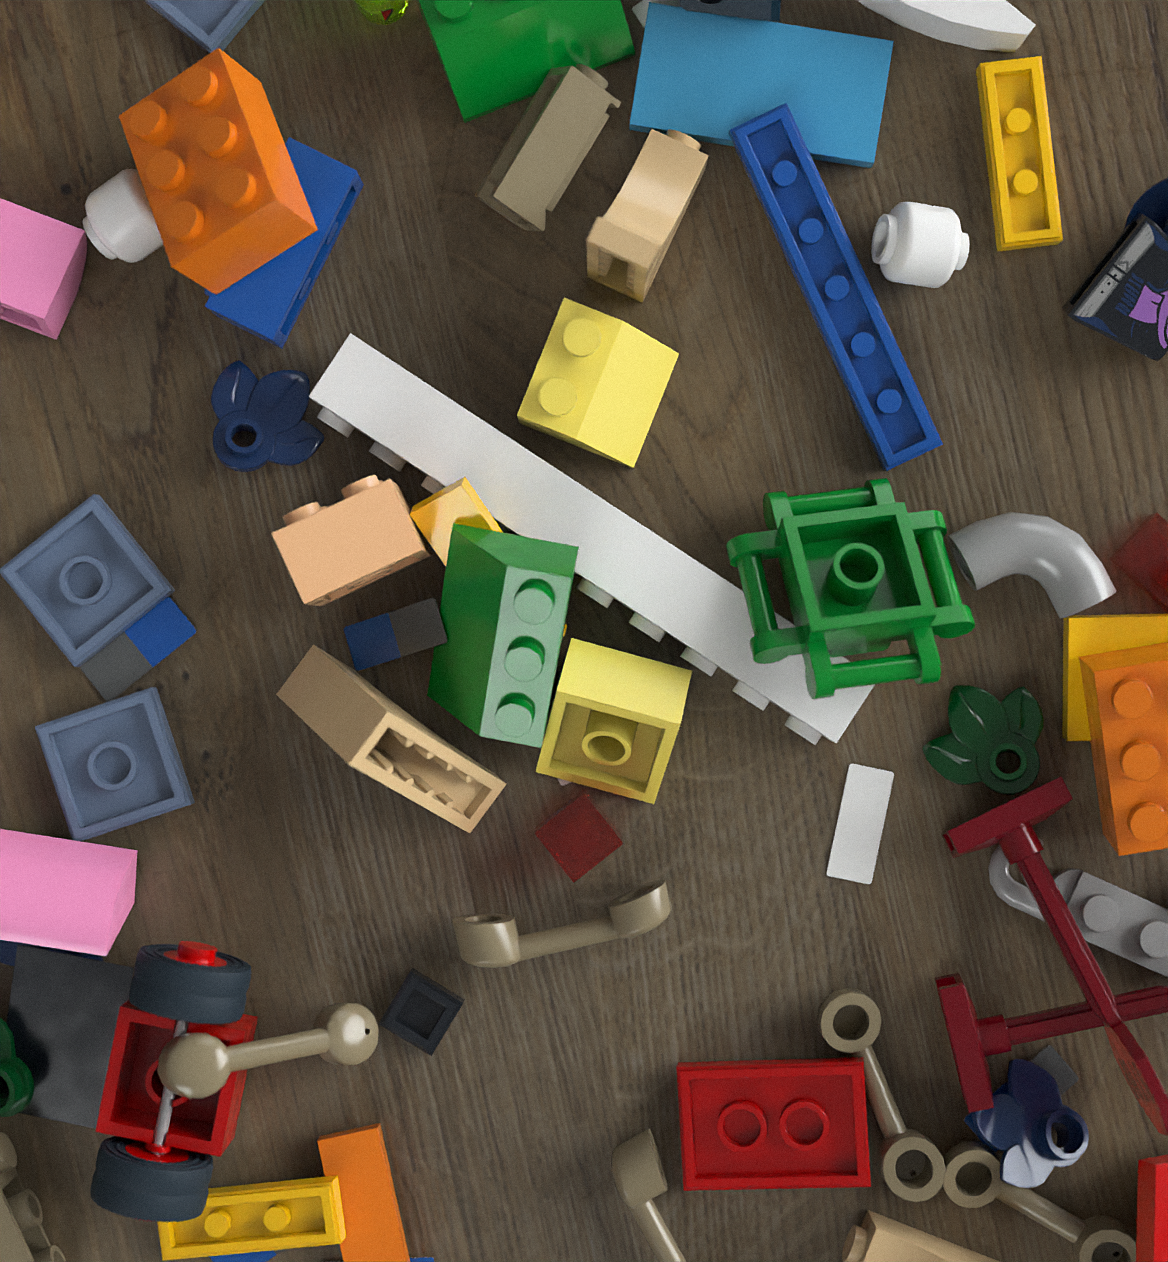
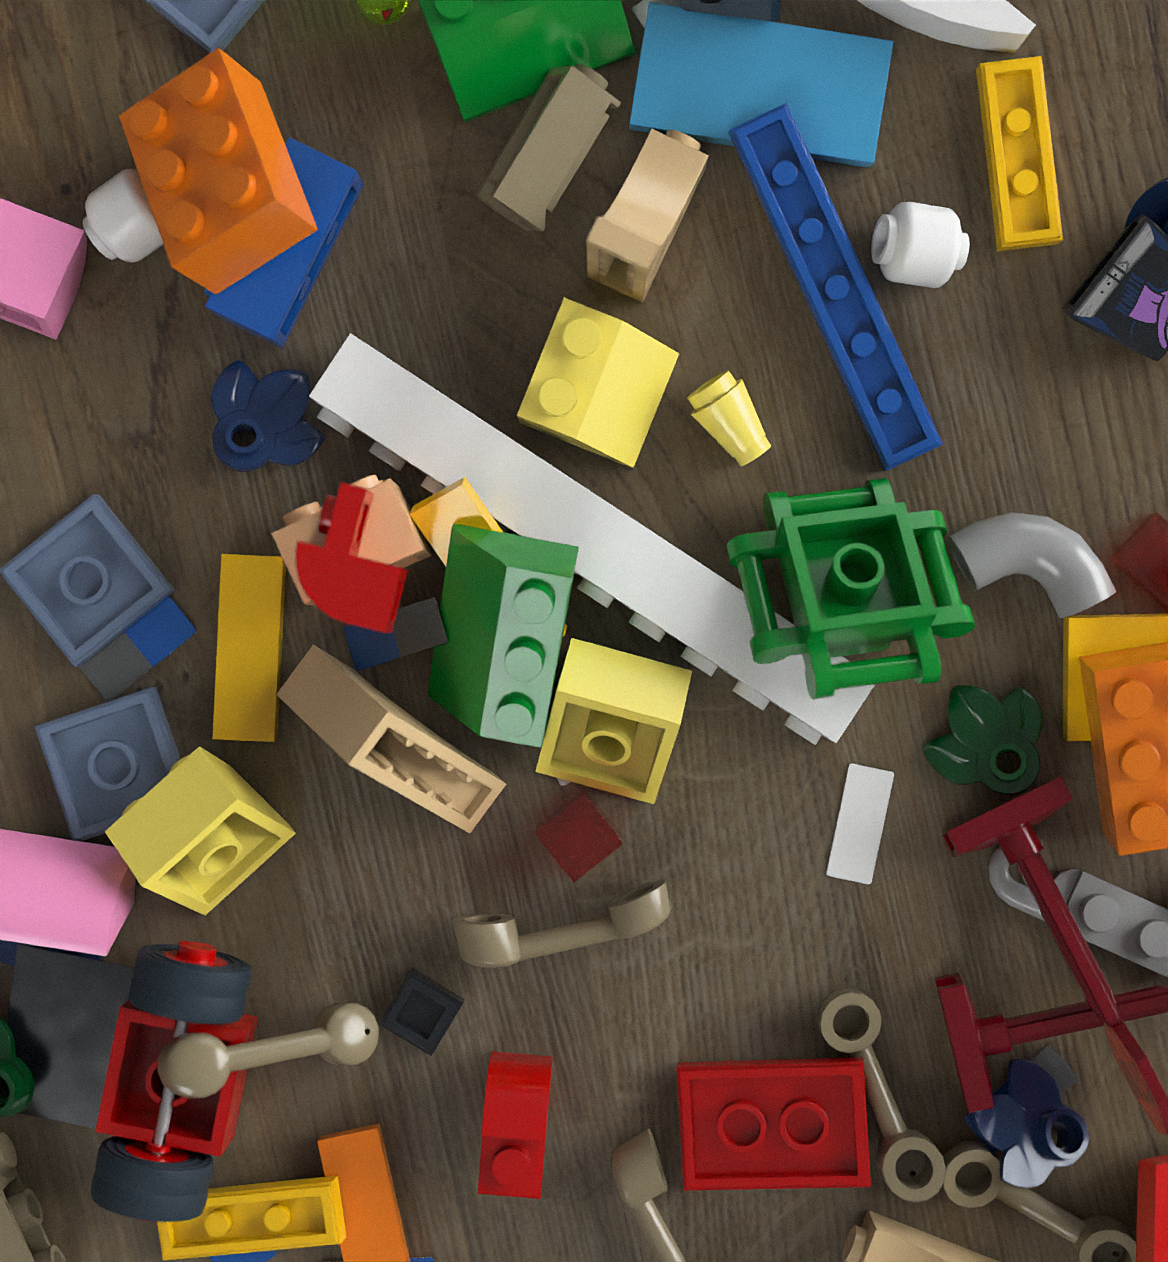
none -> light yellow slope [105,746,296,916]
none -> yellow tile [212,554,286,742]
none -> red brick [295,482,408,633]
none -> red brick [477,1051,553,1199]
none -> light yellow cone [687,370,771,466]

